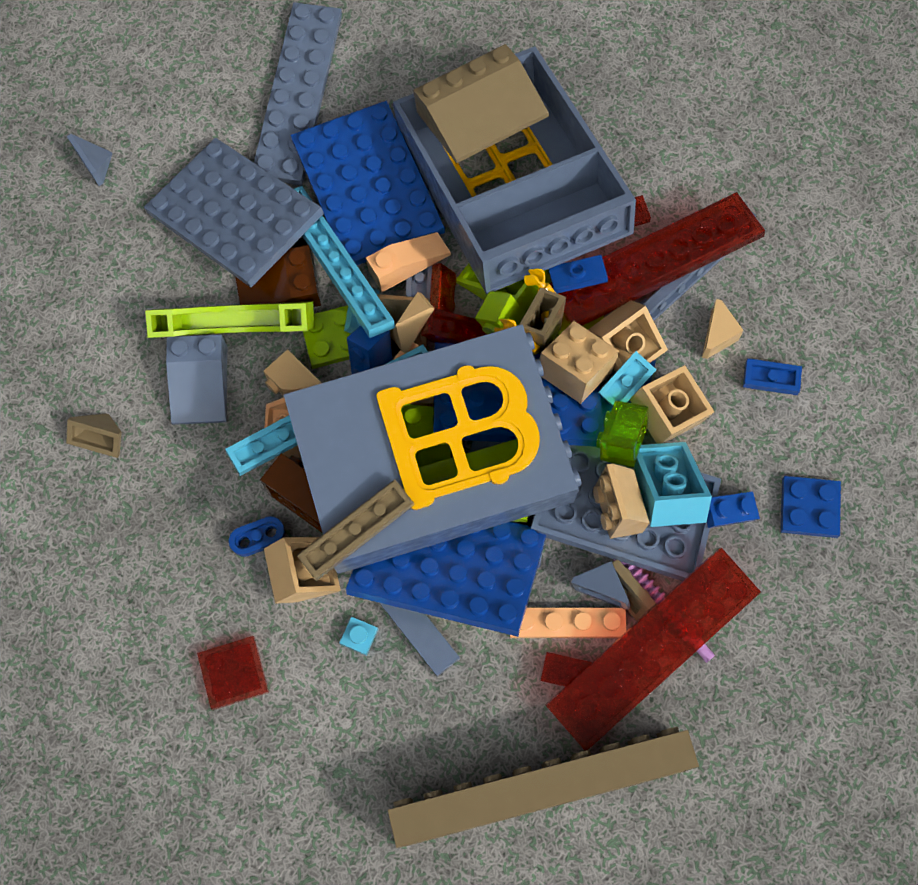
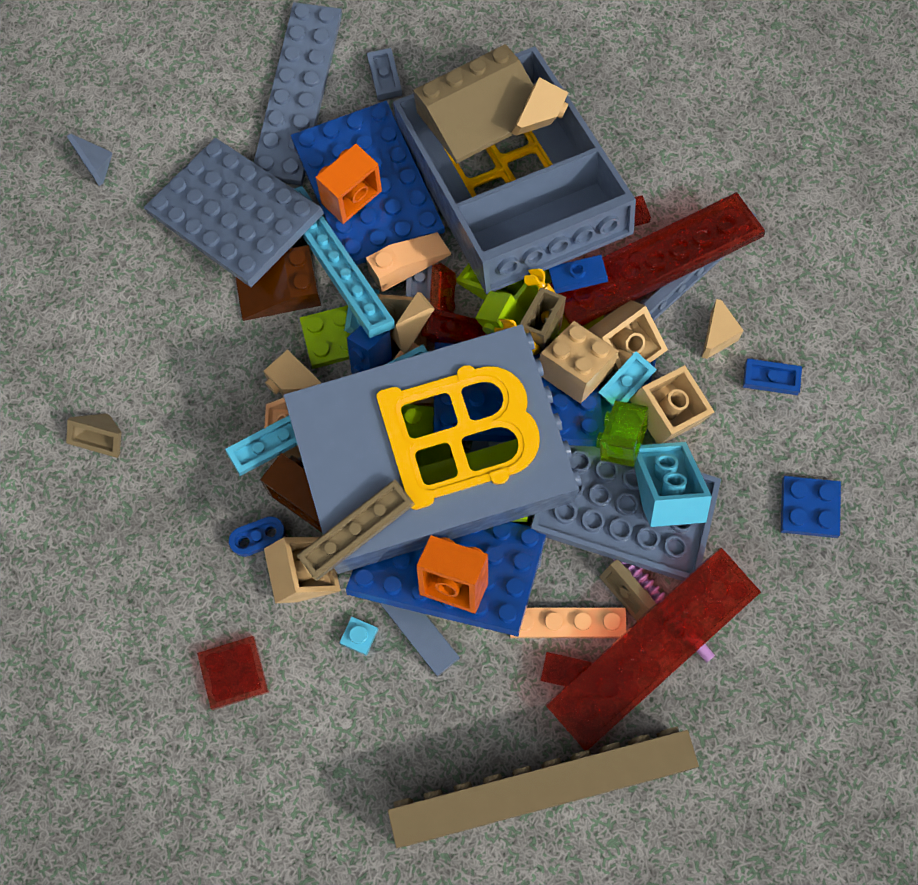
lime arch [145,301,315,338] -> none
sand blue slope [166,334,228,425] -> none
sand blue slope [571,561,631,611] -> none
tan slope [593,464,649,539] -> none
blue plate [707,491,760,528] -> none
none -> orange brick [316,144,382,224]
none -> sand blue plate [367,48,402,101]
none -> orange brick [417,535,488,614]
none -> tan slope [511,77,569,135]

